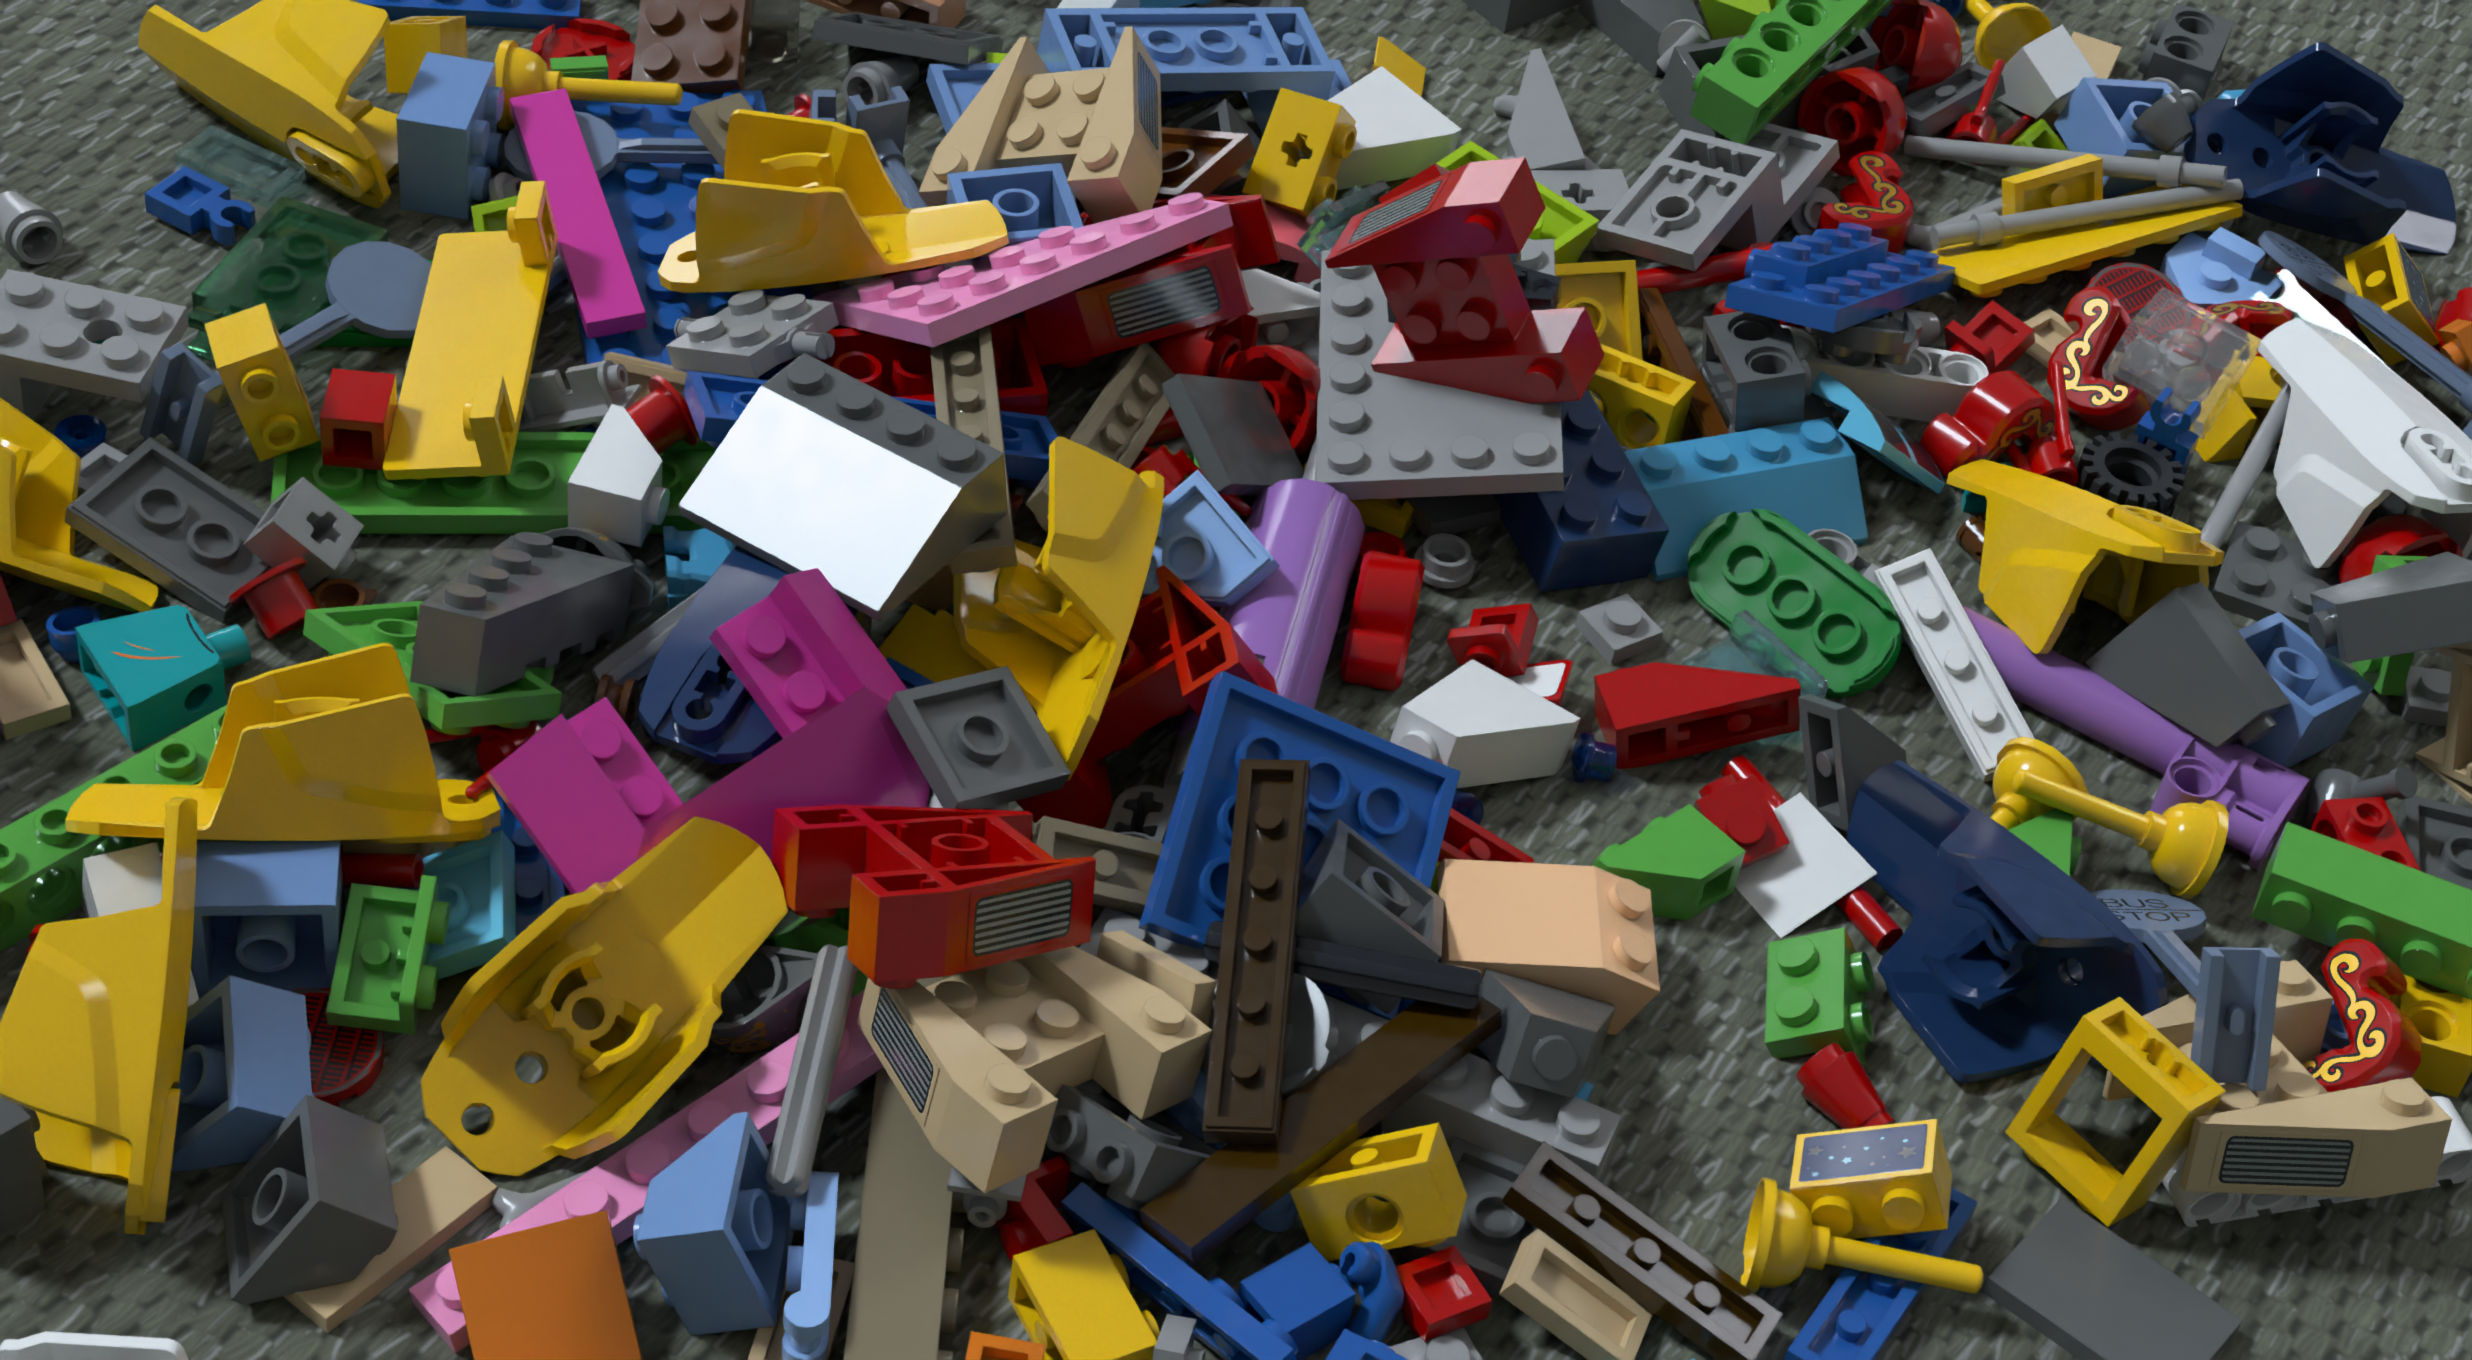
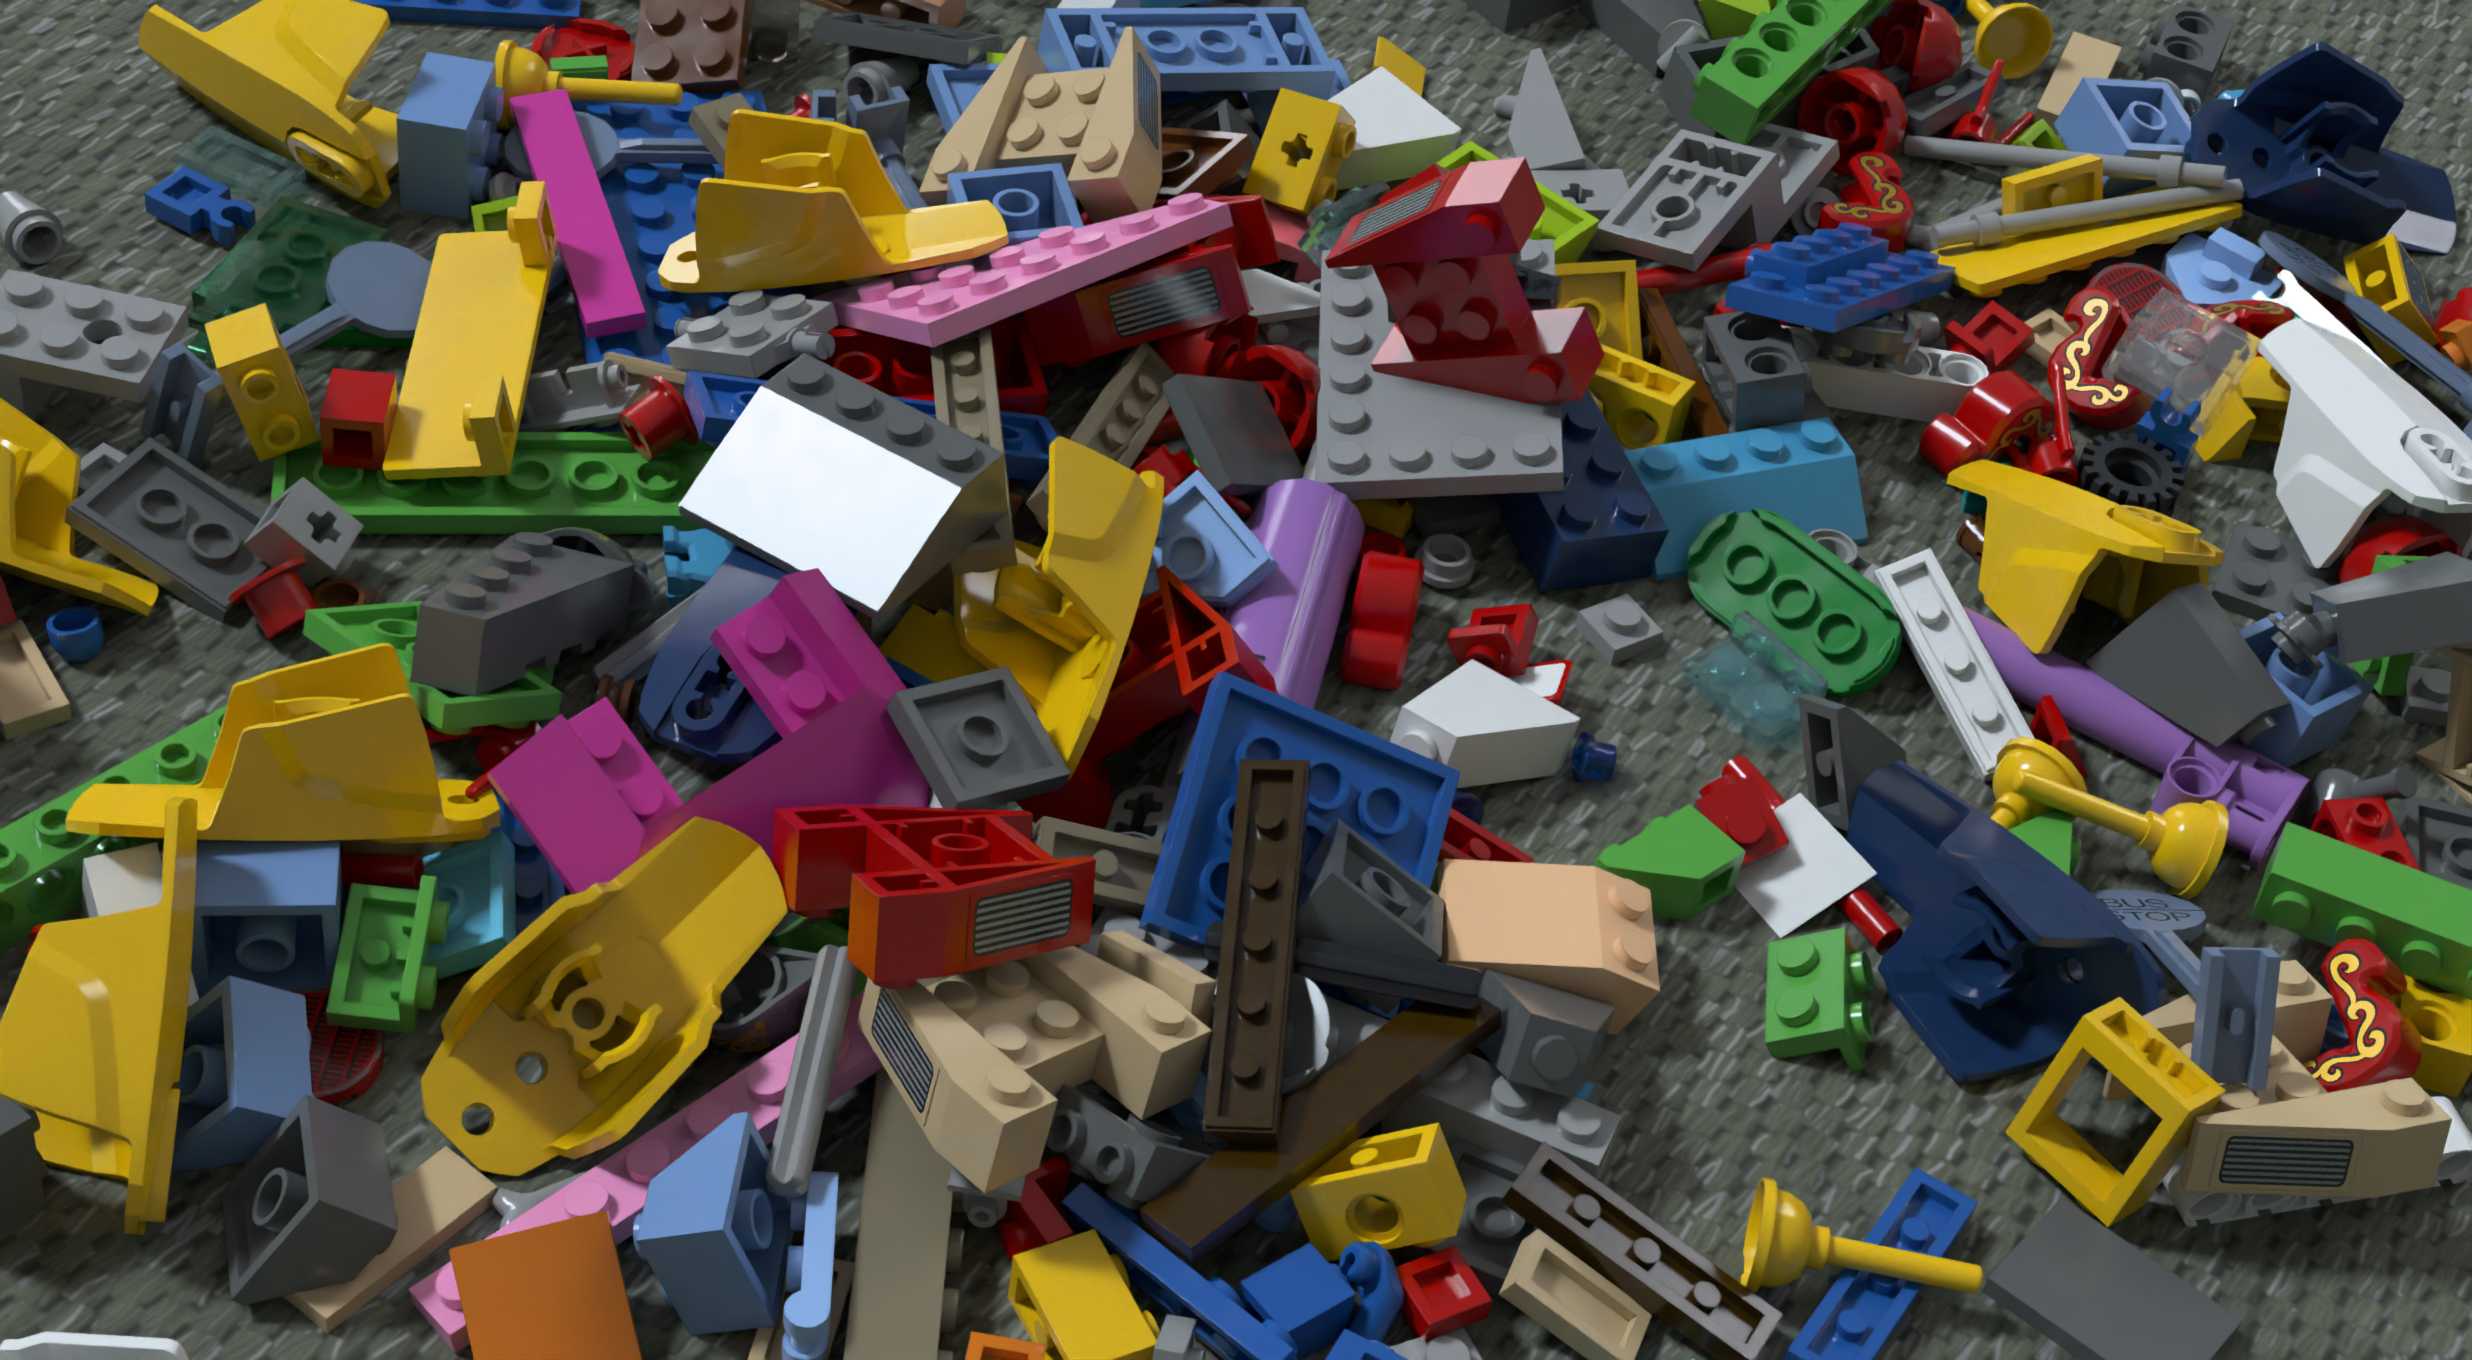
clear blue piece [54,415,107,459] -> none
teal torso [75,605,251,751] -> none
yellow brick [384,16,468,99] -> none
white slope [568,404,670,547] -> none
red slope [1594,662,1801,769] -> none
yellow brick [1789,1119,1952,1239] -> none
red cone [1796,1043,1895,1129] -> none
medium azure slope [1812,371,1945,494] -> none
white slope [1996,24,2097,119] -> none
dark grey bar [2132,92,2203,153] -> none
light grey bar [2200,376,2291,567] -> none
none -> red slope [2029,695,2088,779]
none -> dark grey plate [2267,608,2329,670]

